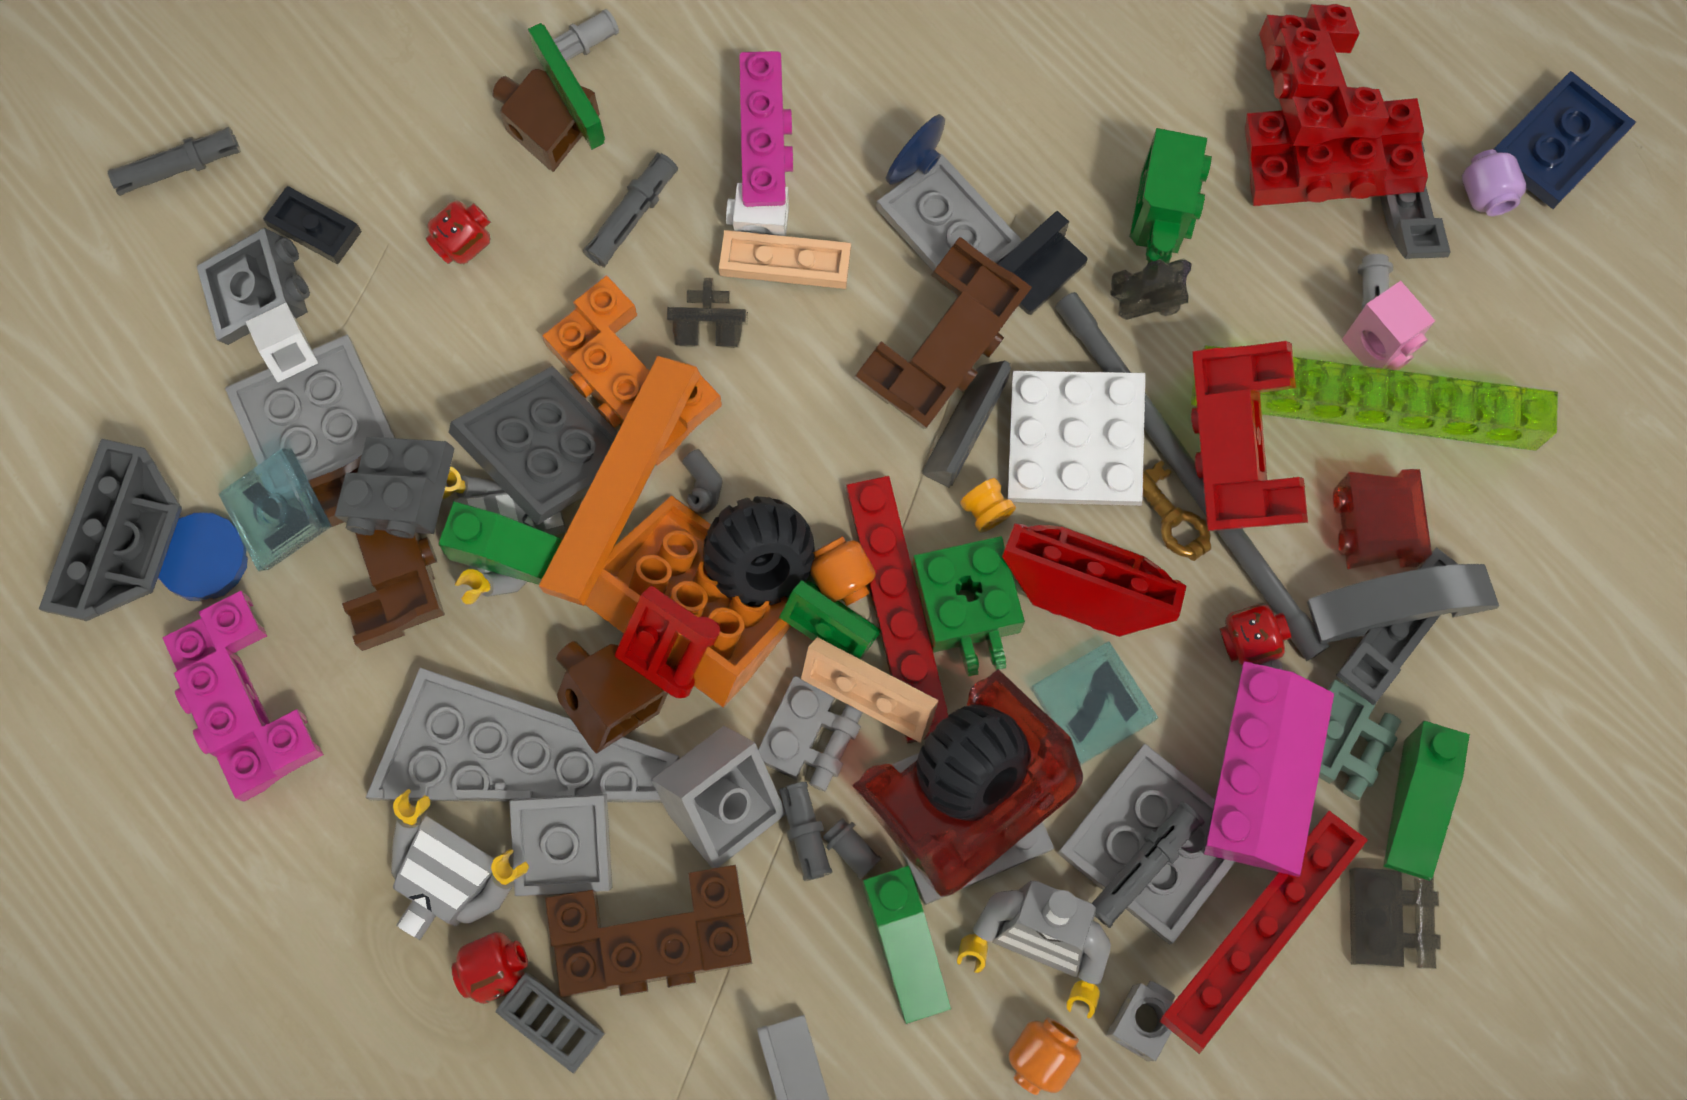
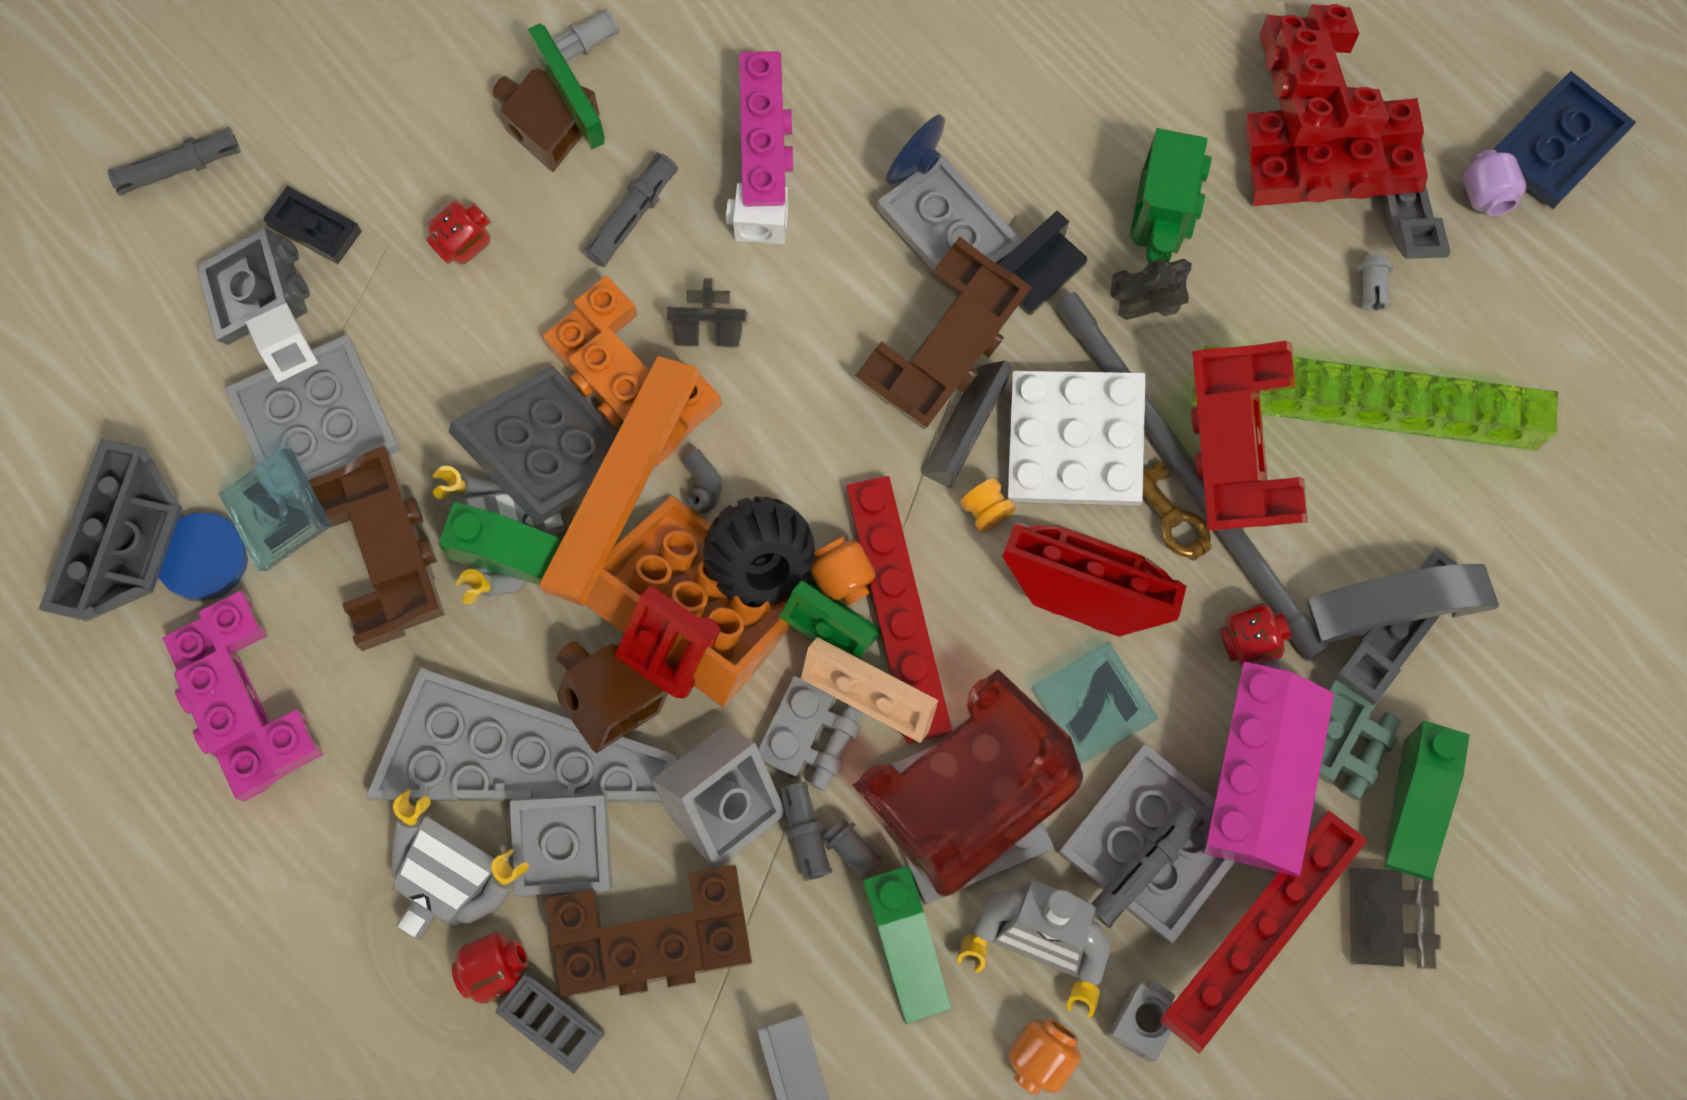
dark grey plate [335,437,455,538] -> none
light nougat plate [719,230,851,289] -> none
green hinge [912,536,1025,677] -> none
black wheel [916,704,1031,821] -> none
clear red hips [1333,469,1432,569] -> none
bright pink brick [1342,281,1435,378] -> none

